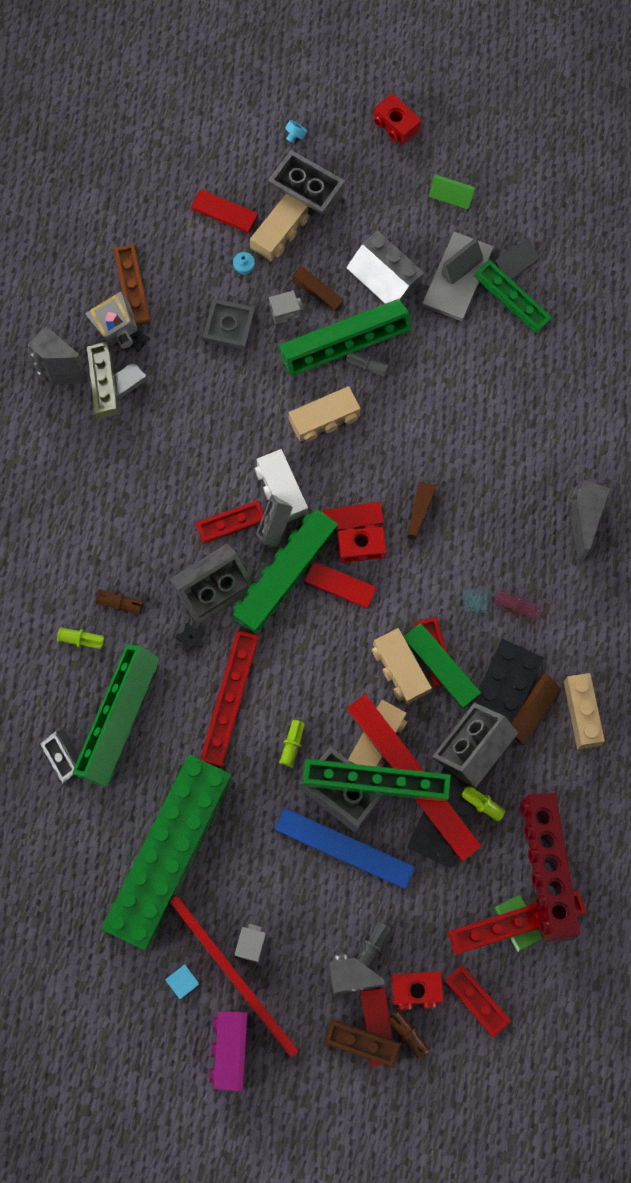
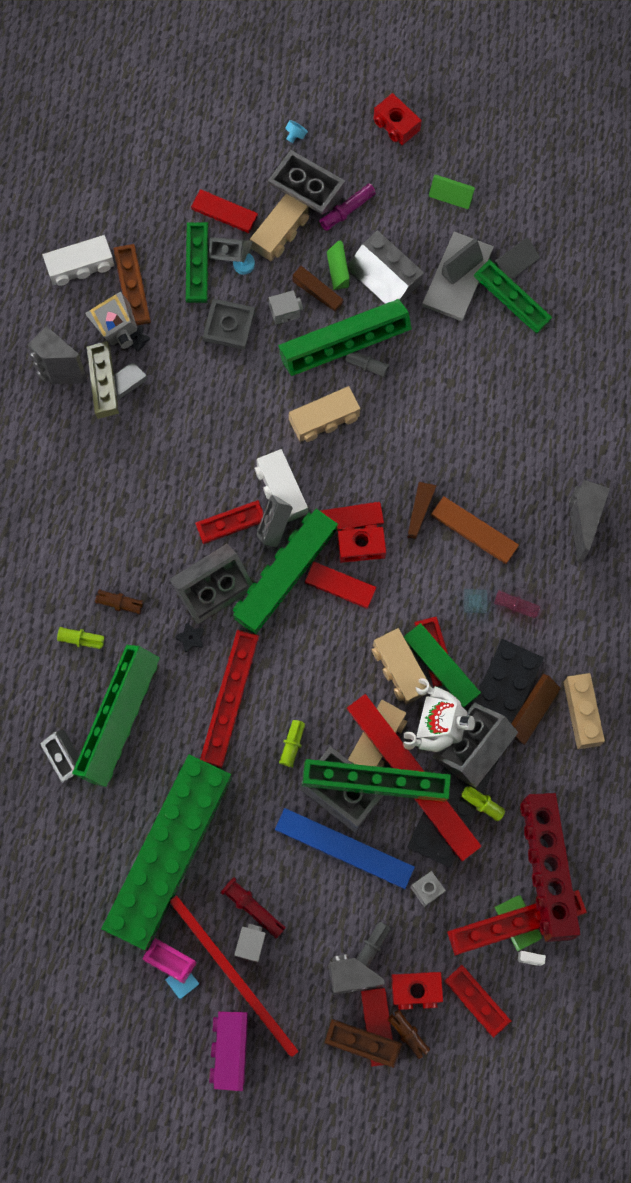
none -> white brick [42,235,114,286]
none -> dark pink tile [142,938,197,984]
none -> green tile [186,222,208,303]
none -> dark grey slope [208,237,253,262]
none -> dark red pin [220,877,286,939]
none -> magenta pin [319,183,376,231]
none -> bright green slope [327,240,350,290]
none -> white torso [403,678,475,752]
none -> light grey brick [410,871,446,907]
none -> dark orange tile [431,496,519,564]
none -> white tile [518,951,546,966]

